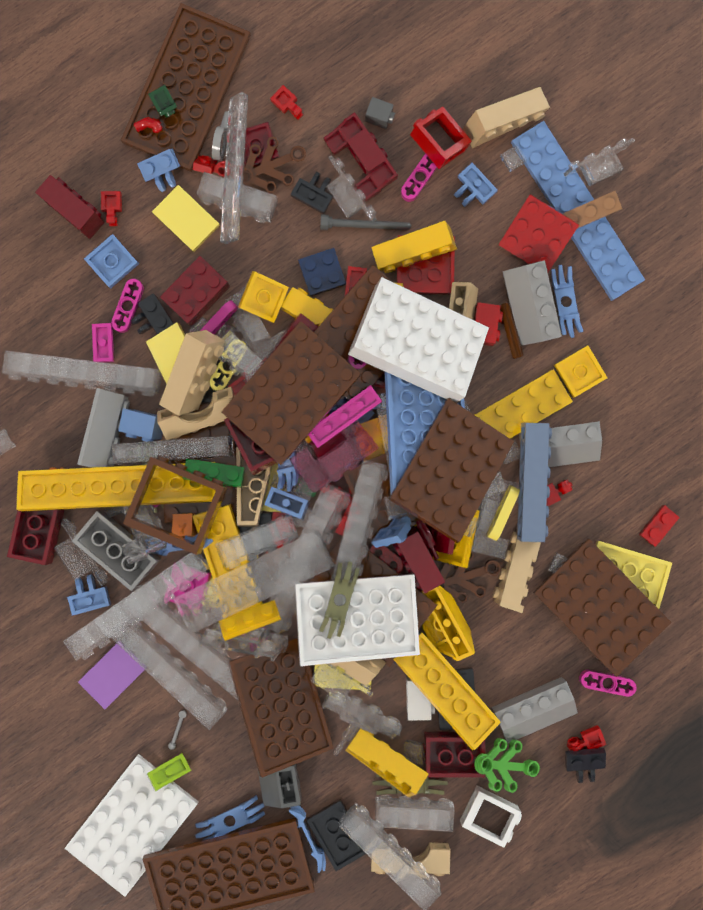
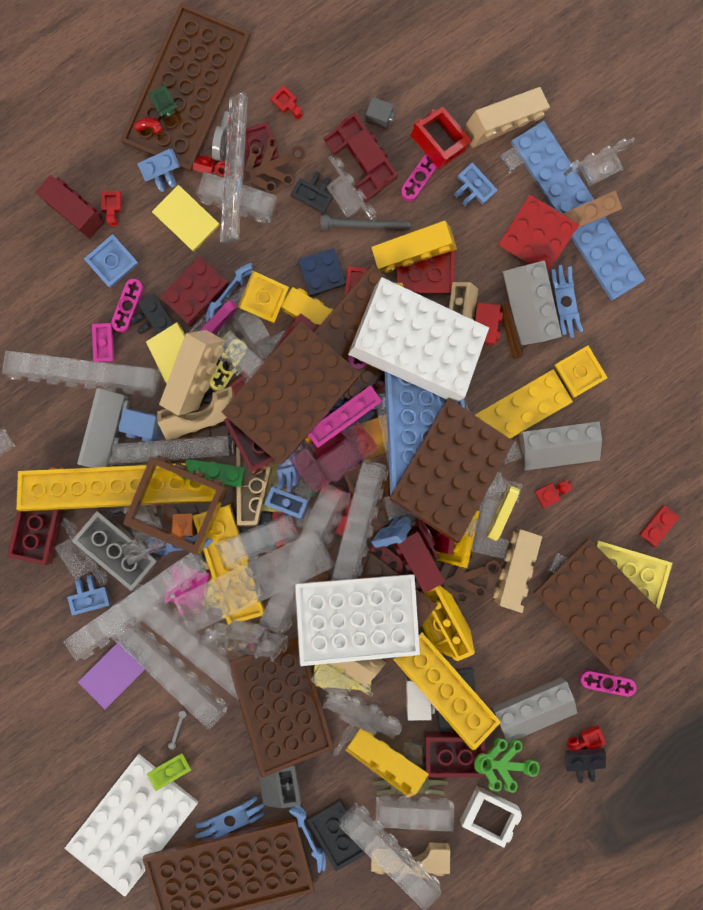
yellow plate [219,600,281,641] -> none
olive piece [319,561,359,639] -> none
sand blue brick [517,423,552,542] -> none
none -> medium blue piece [206,263,253,323]

